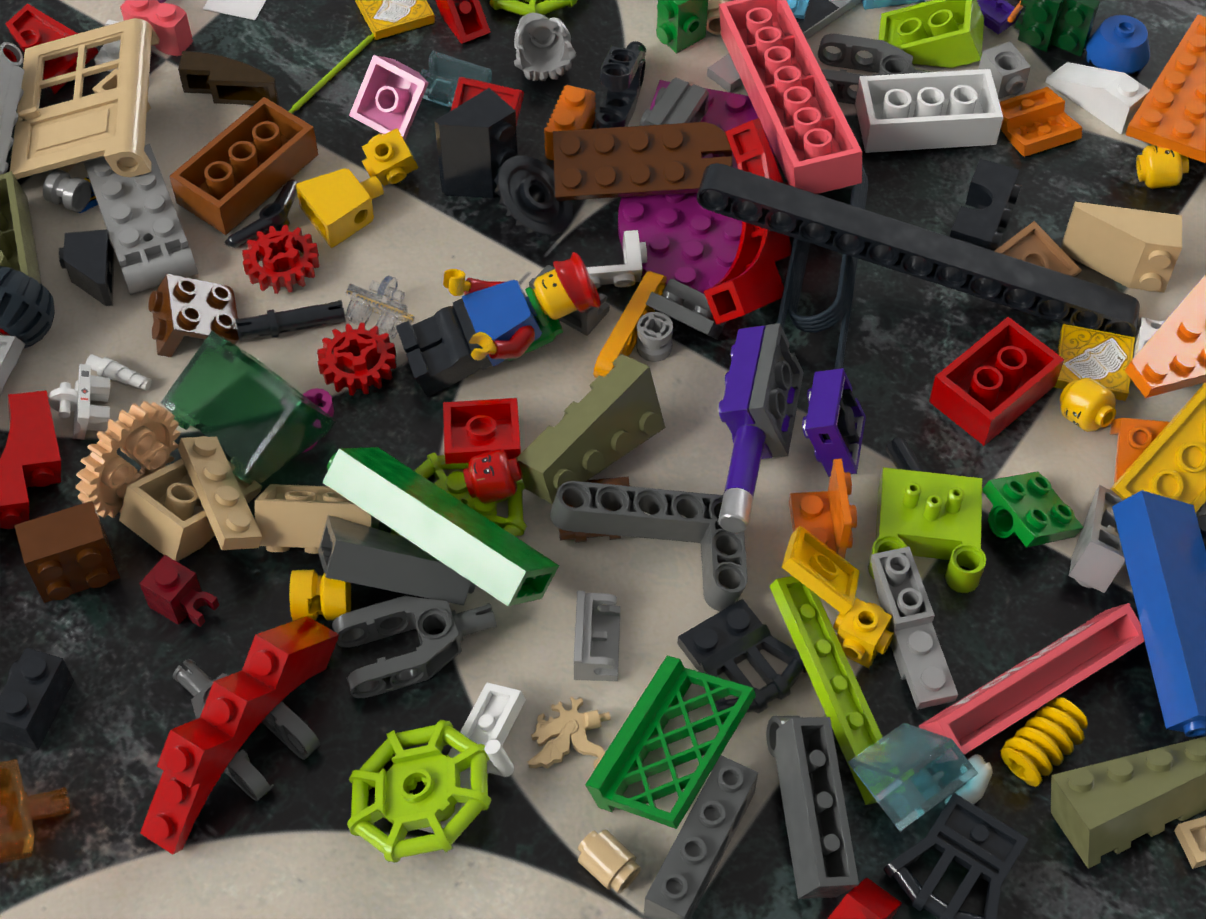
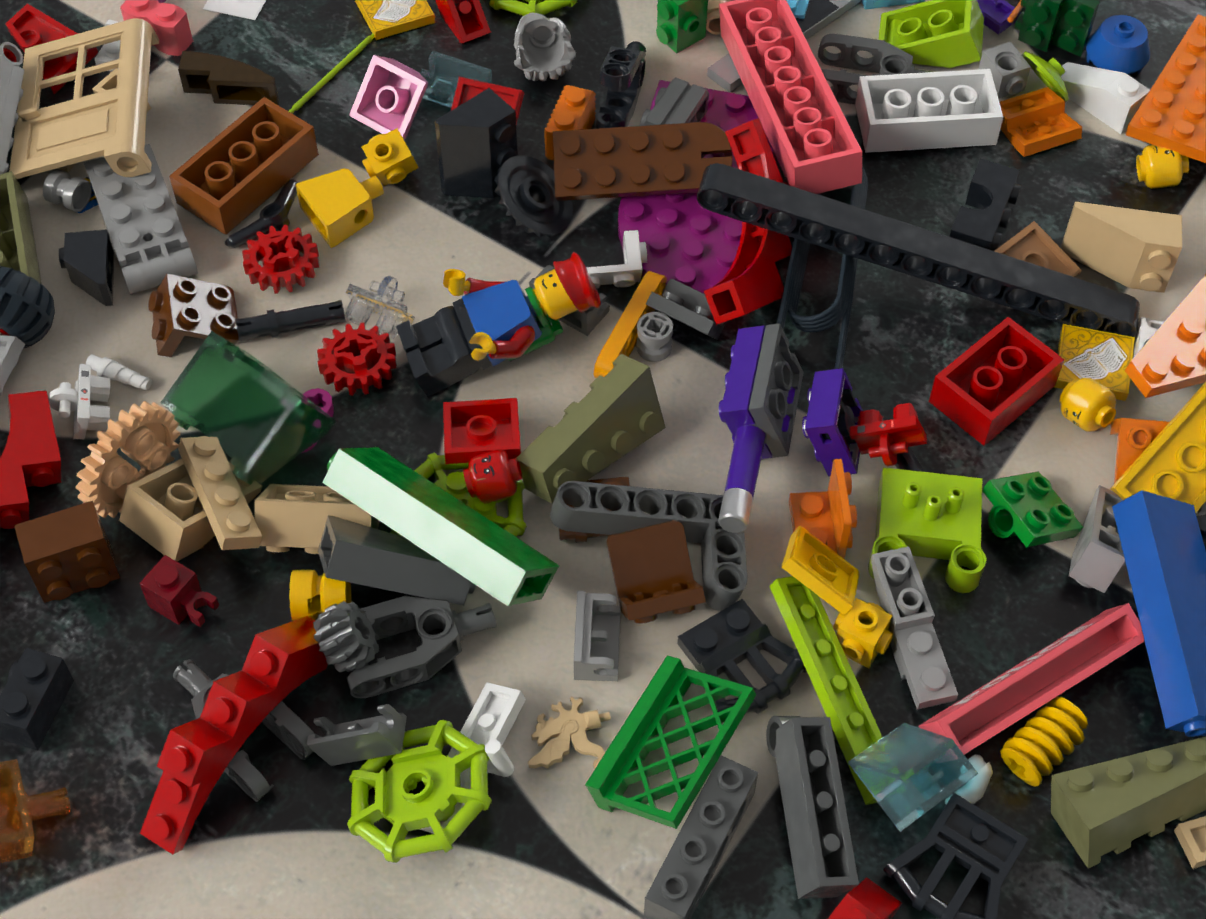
tan brick [578,829,641,893] -> none
none -> dark grey hinge [307,704,407,766]
none -> dark grey gear [313,601,379,672]
none -> reddish brown bracket [607,520,706,623]
none -> red hips [850,403,927,466]
none -> lime dish [1022,51,1069,103]

